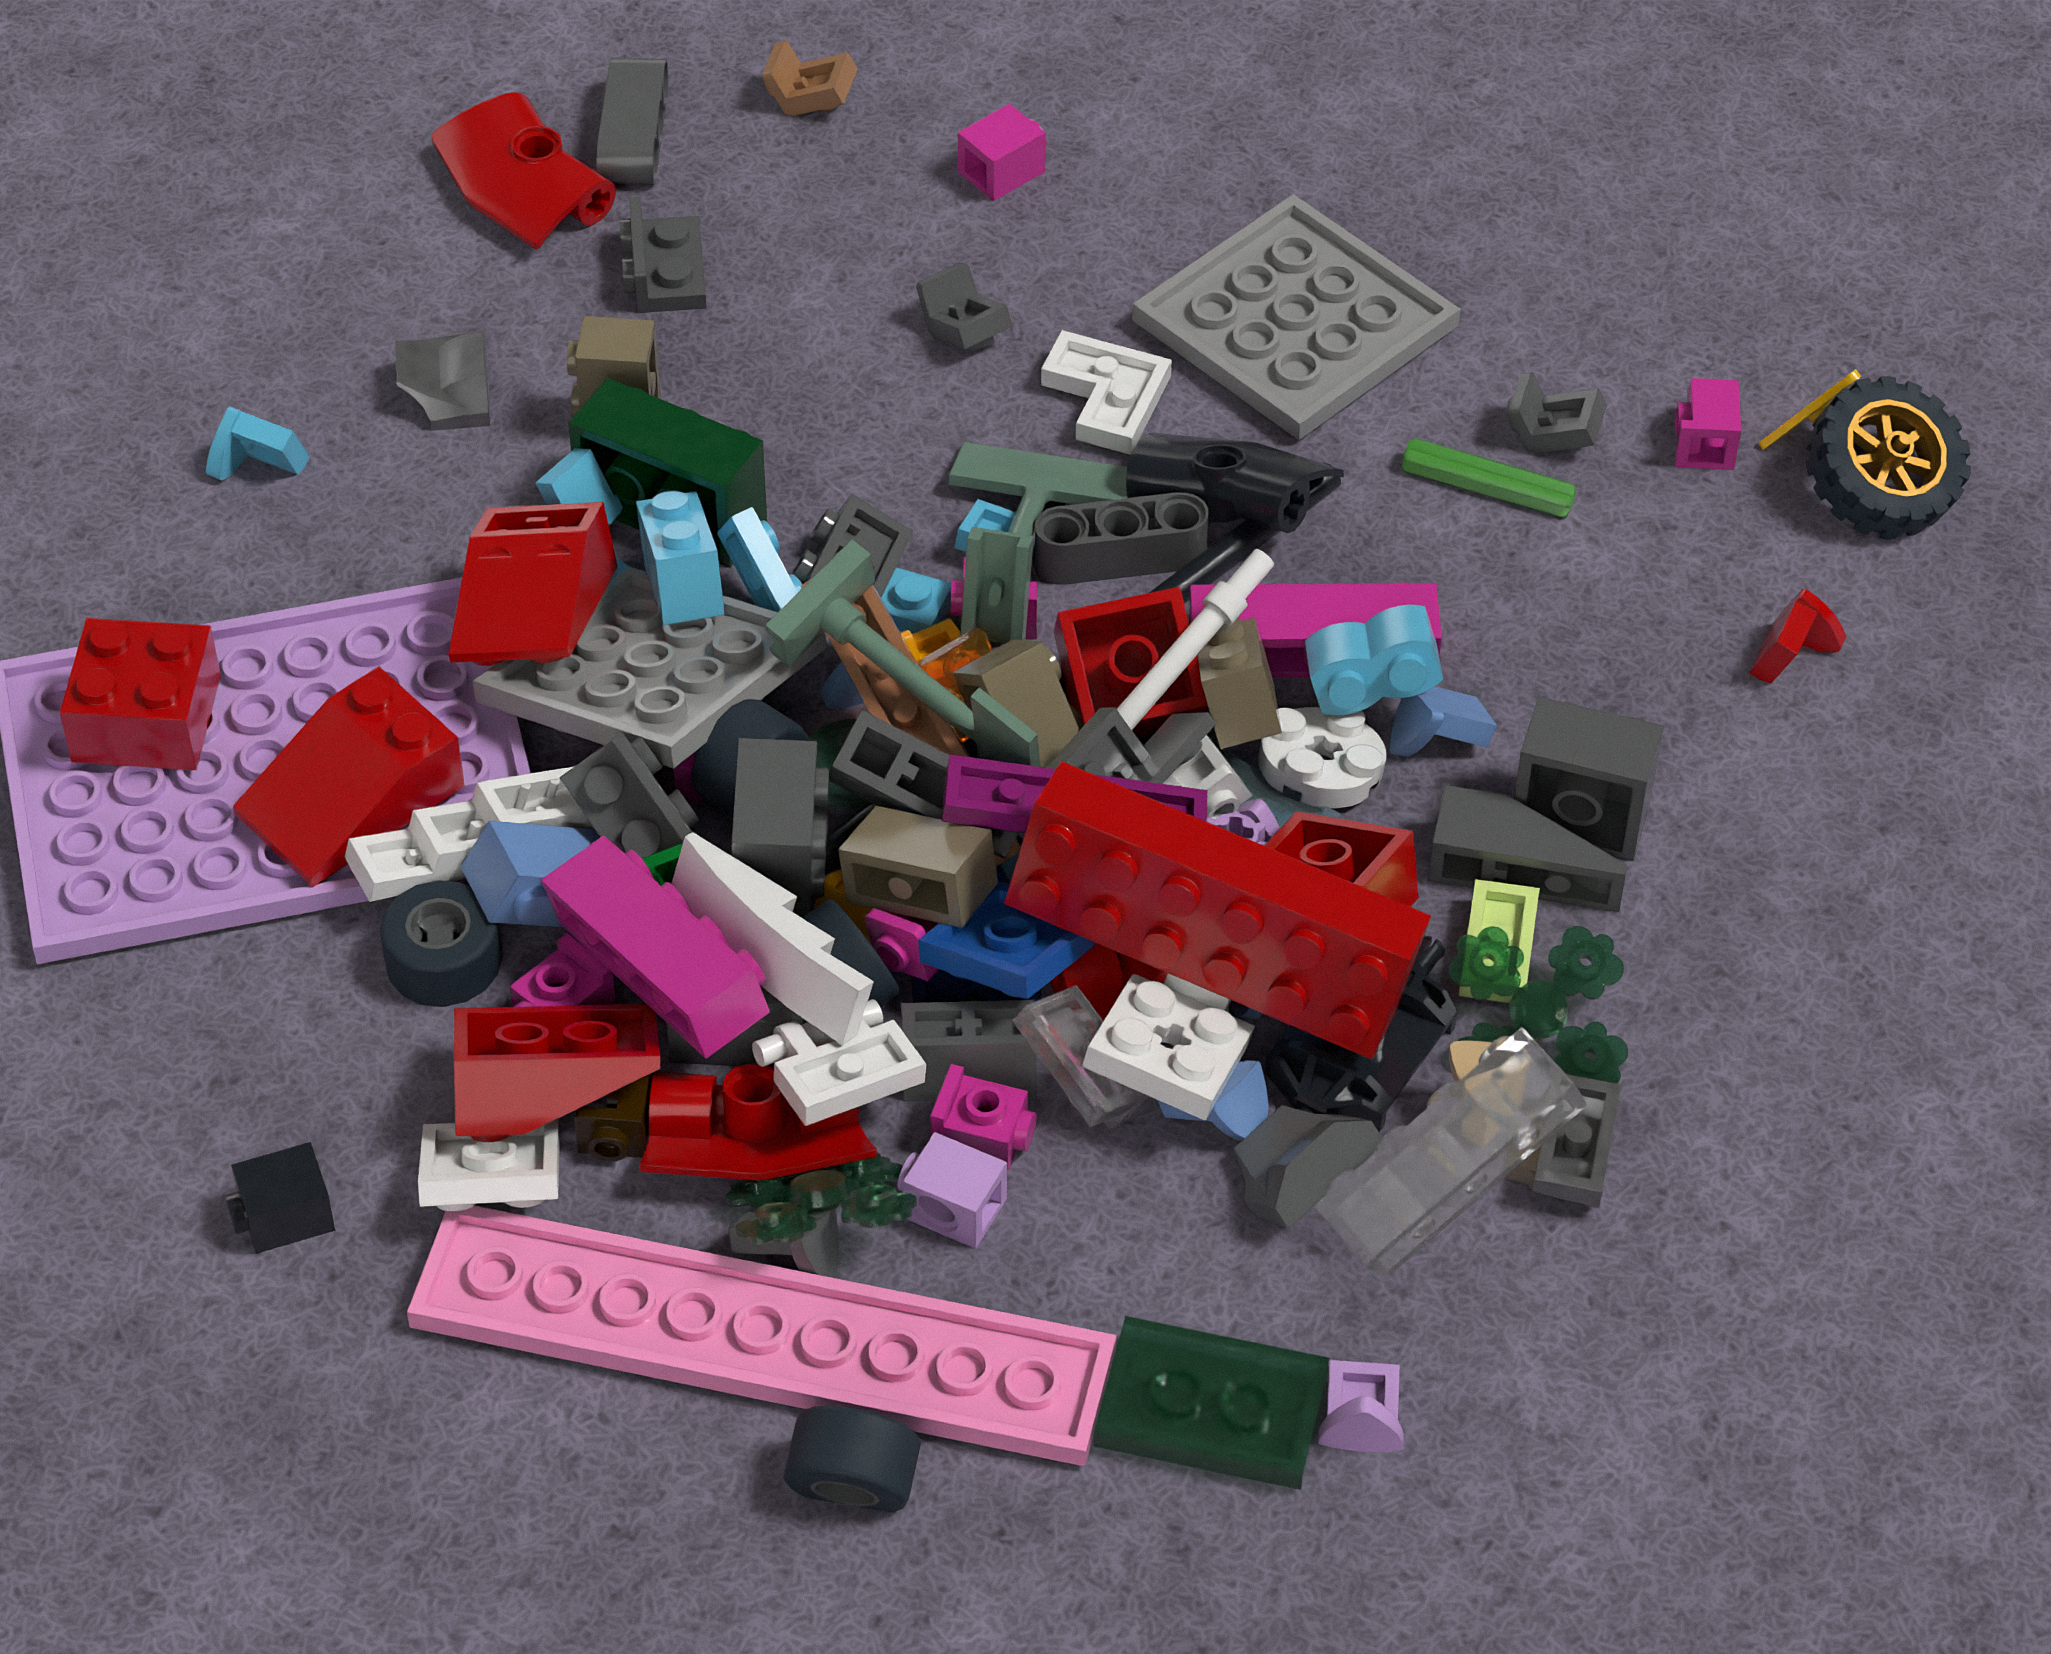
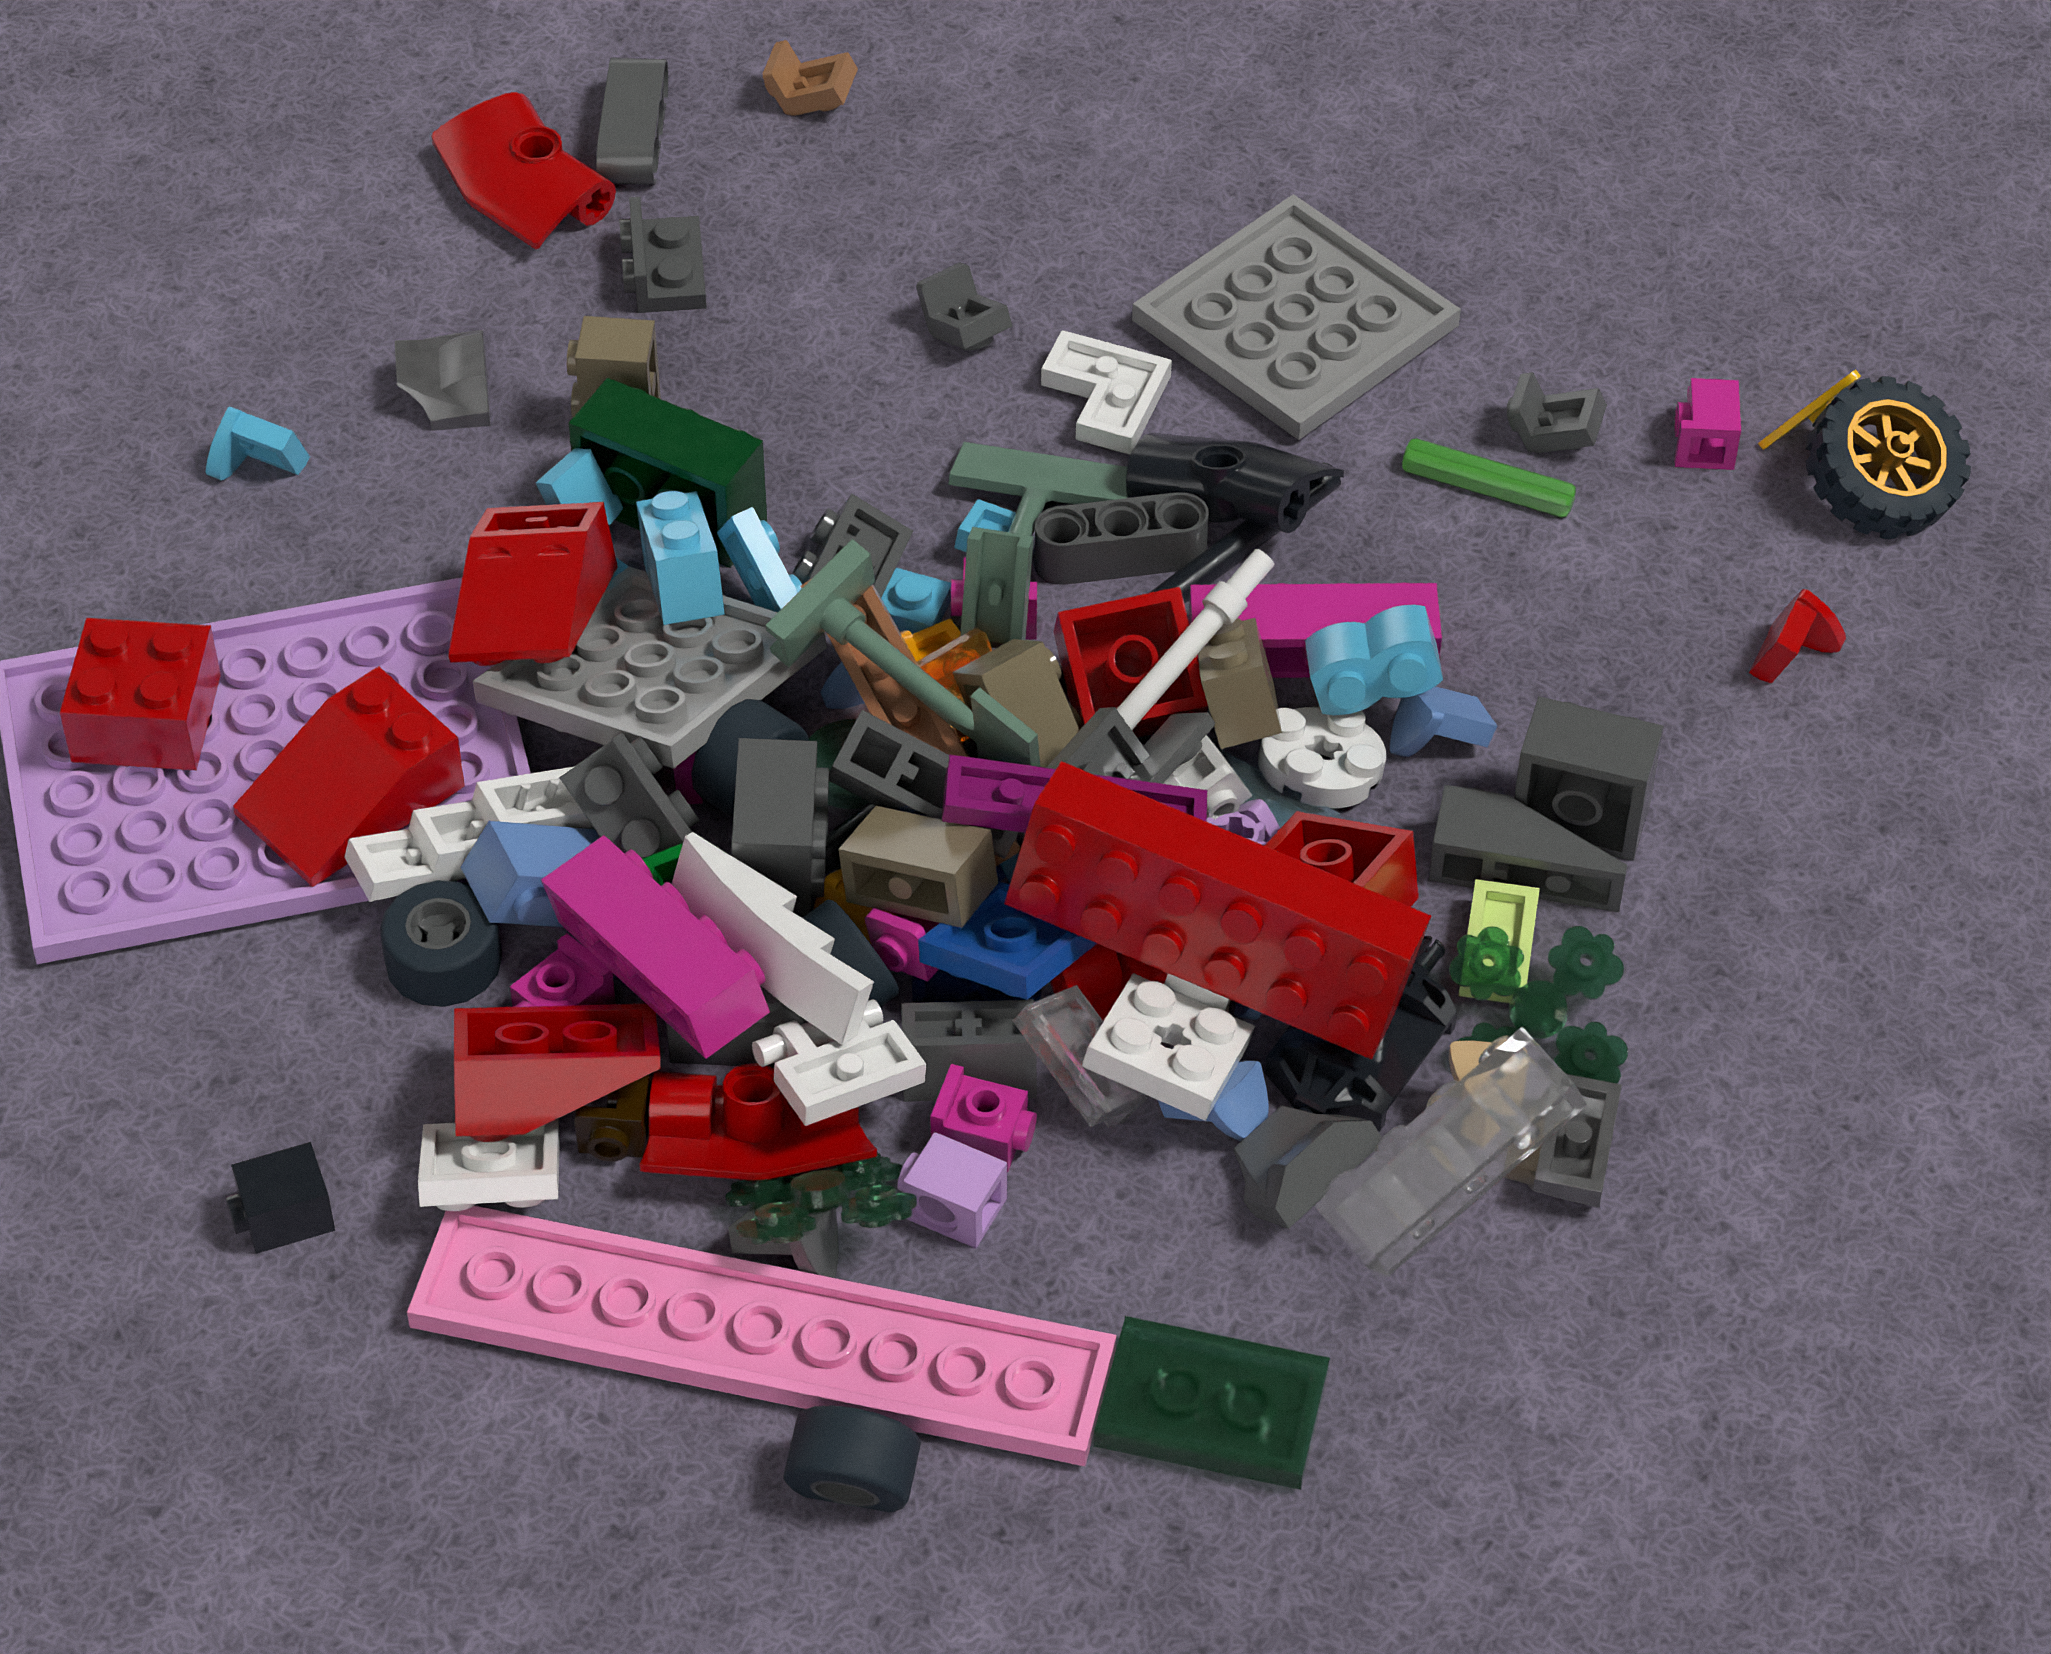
dark pink brick [958,103,1047,201] -> none
lavender tile [1318,1360,1404,1452] -> none

